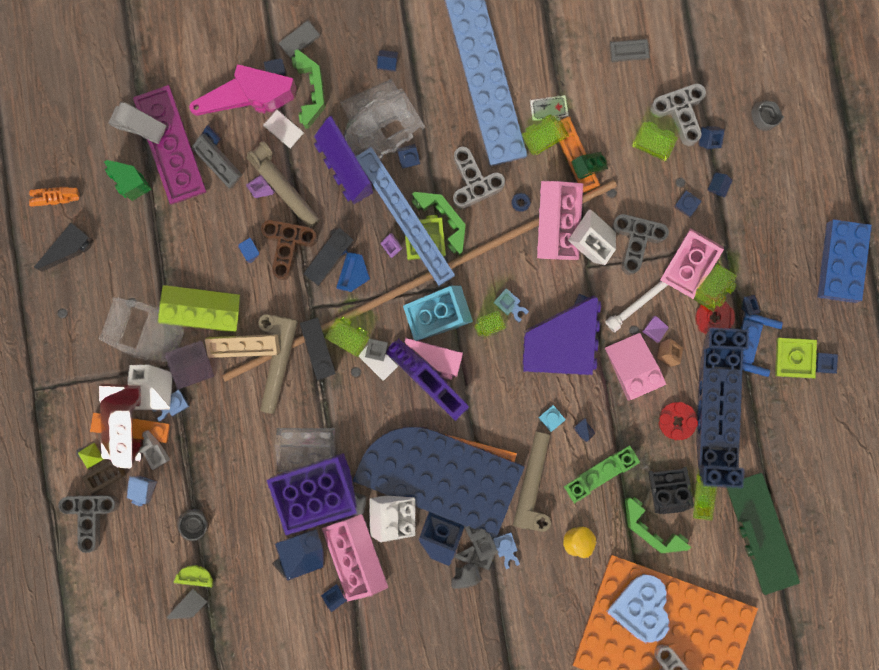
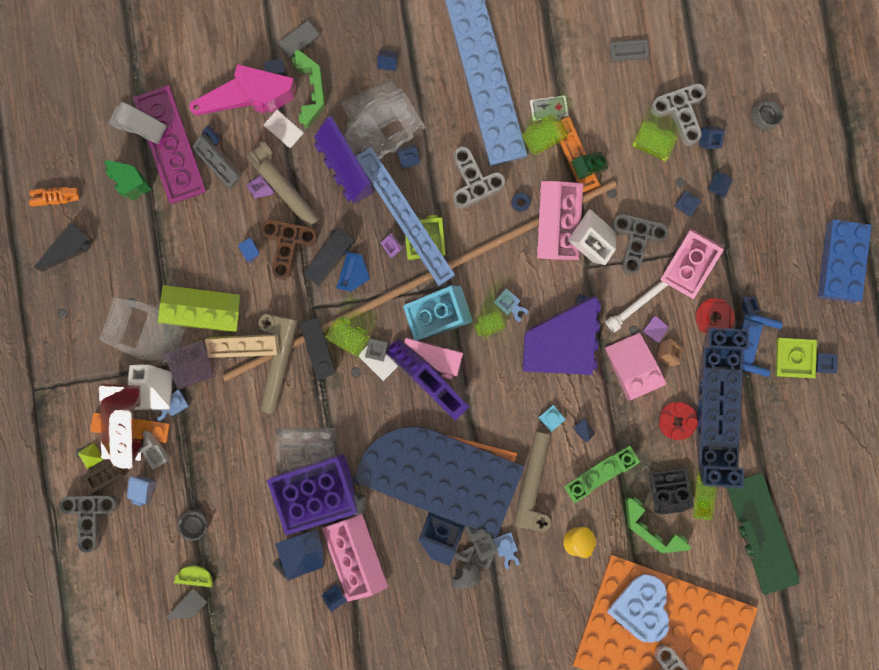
white slope [370,496,415,542] -> none
bright green slope [411,192,466,256] -> none
clear neon green brick [694,264,737,312] -> none

